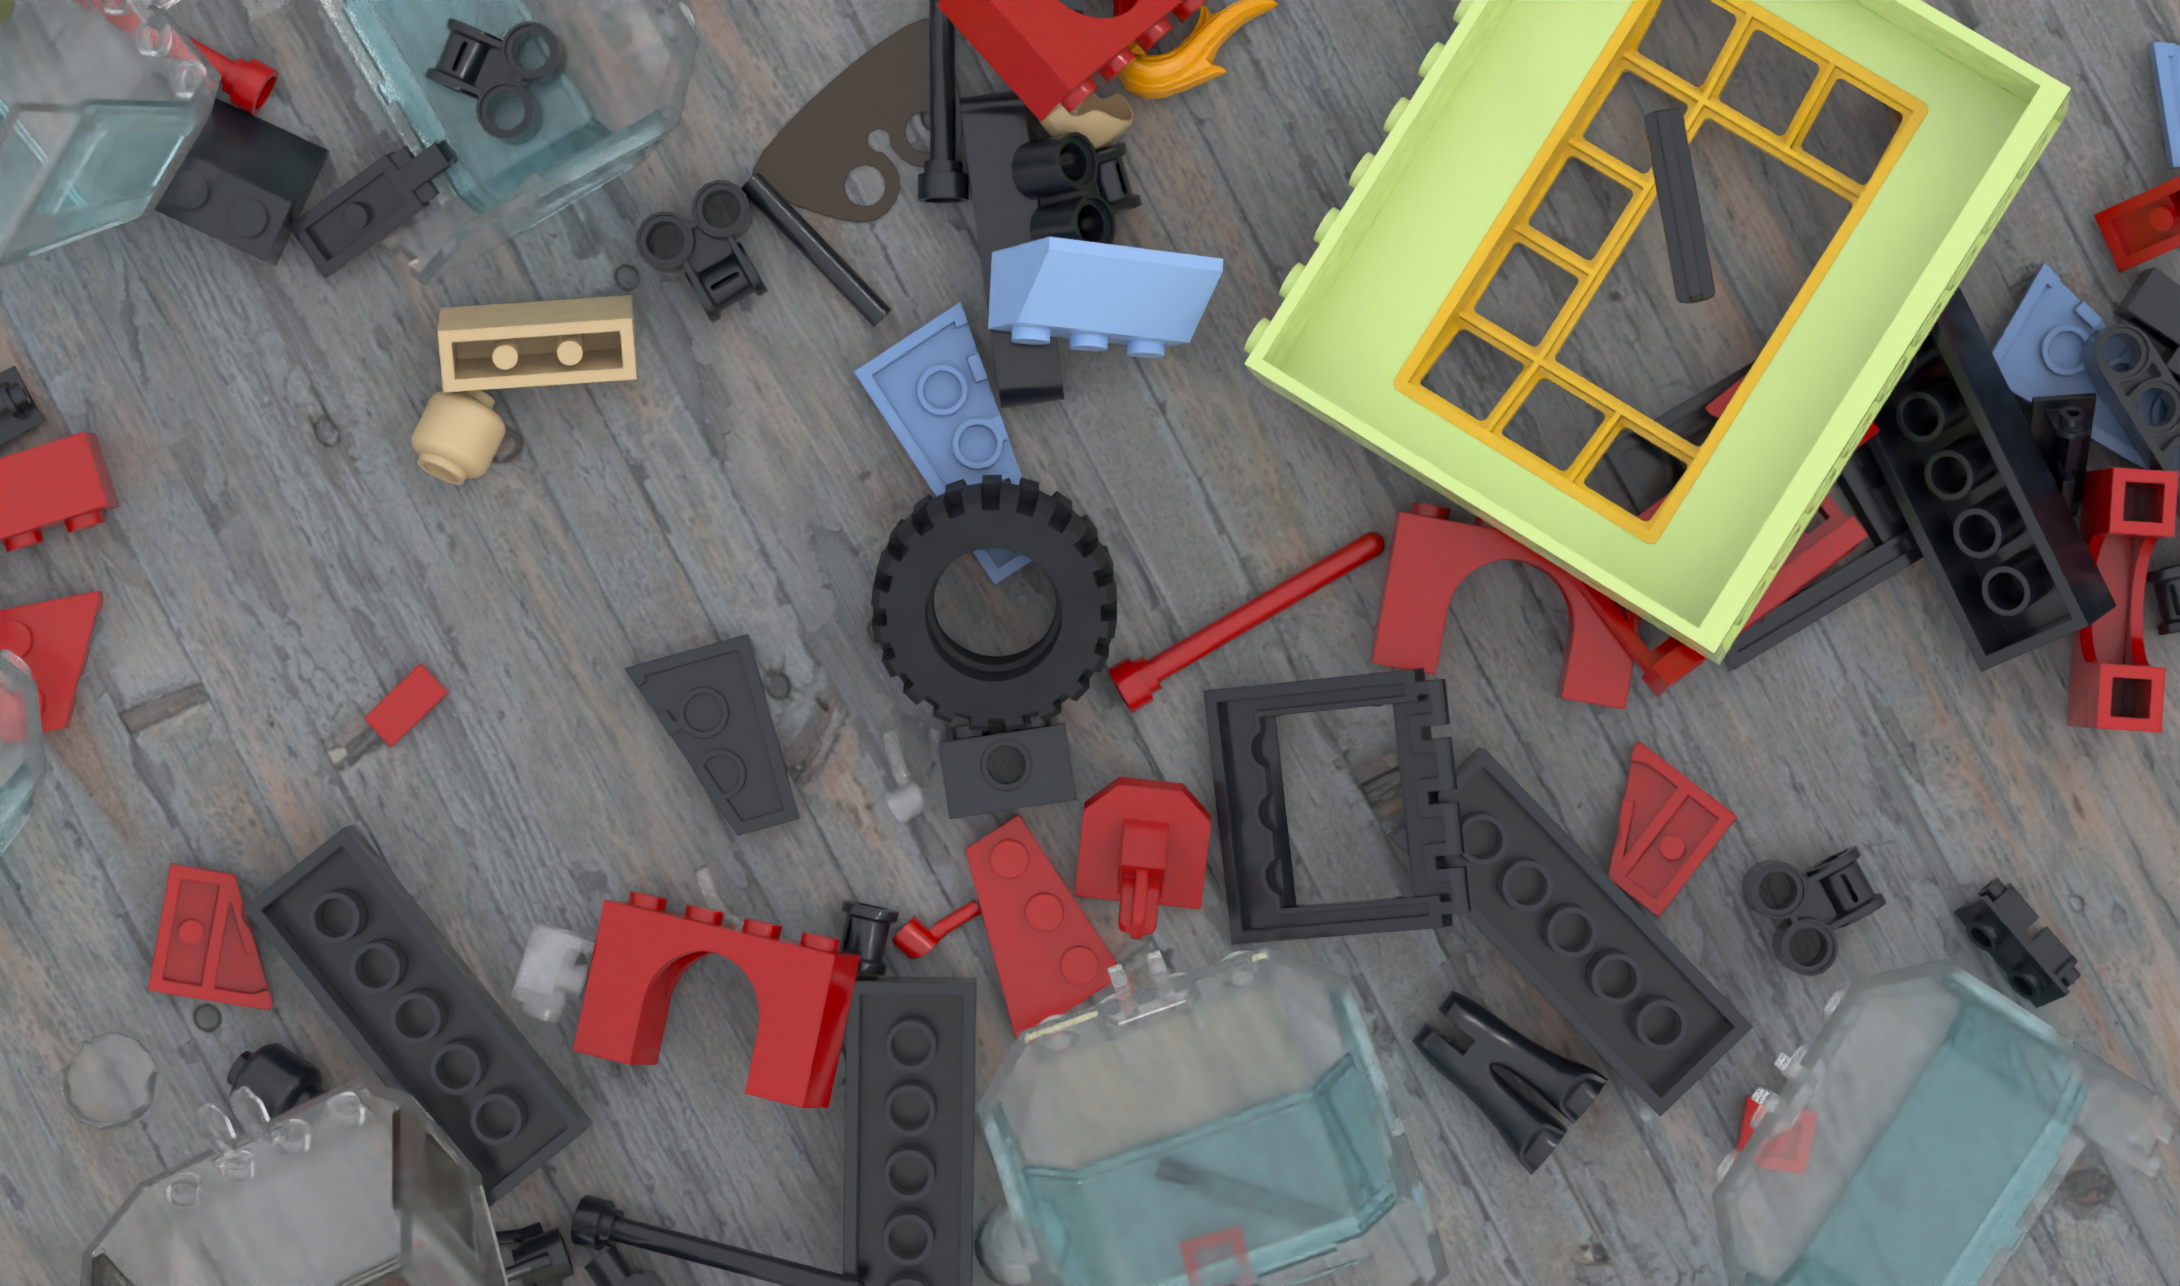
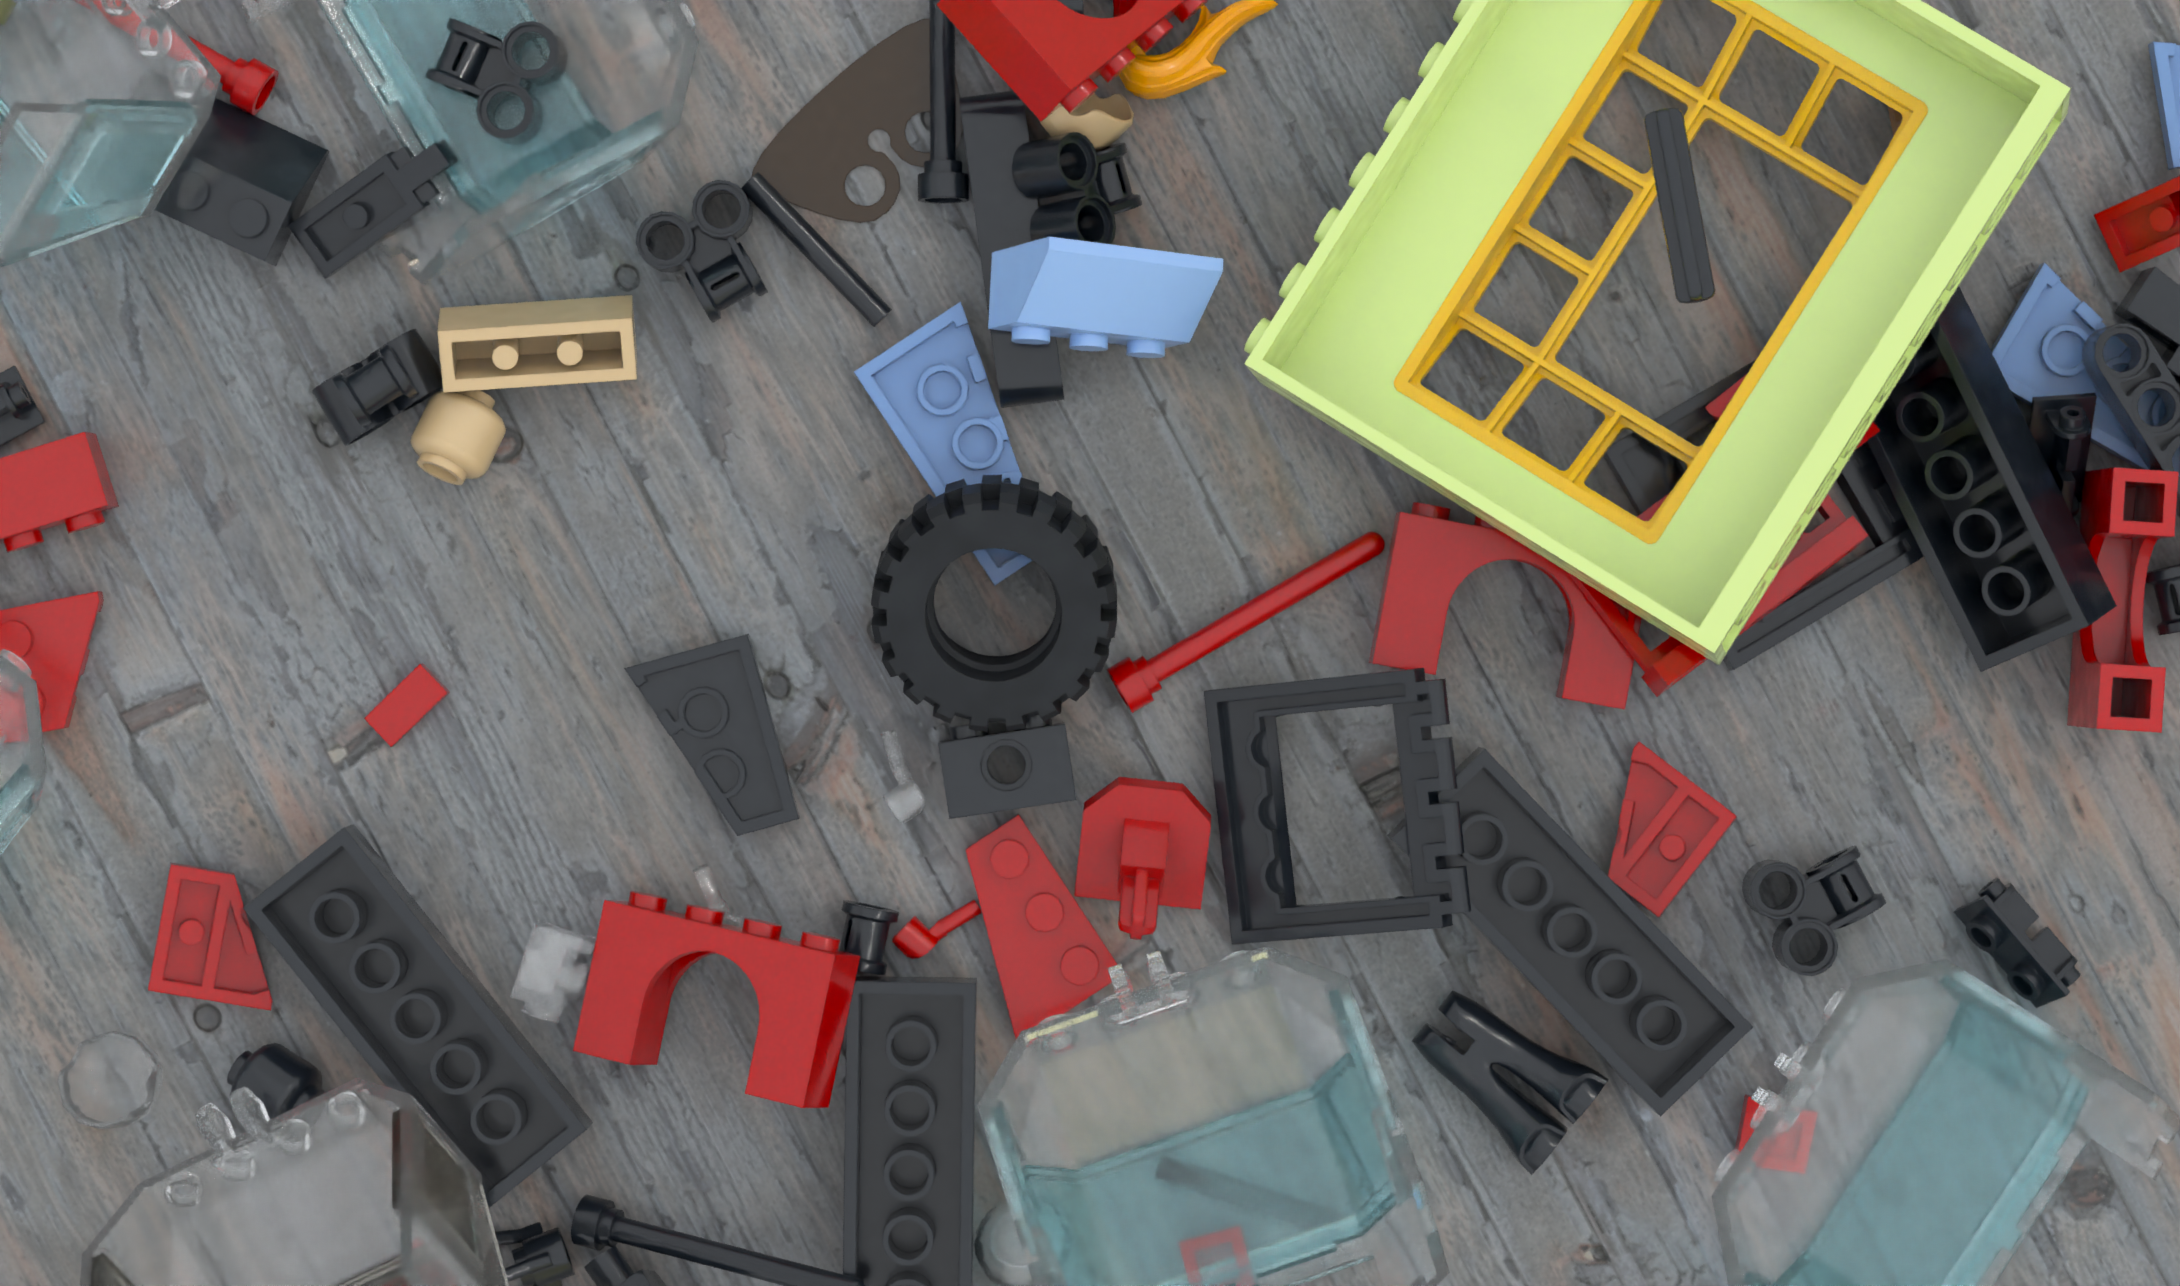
none -> black piece [312,328,443,446]

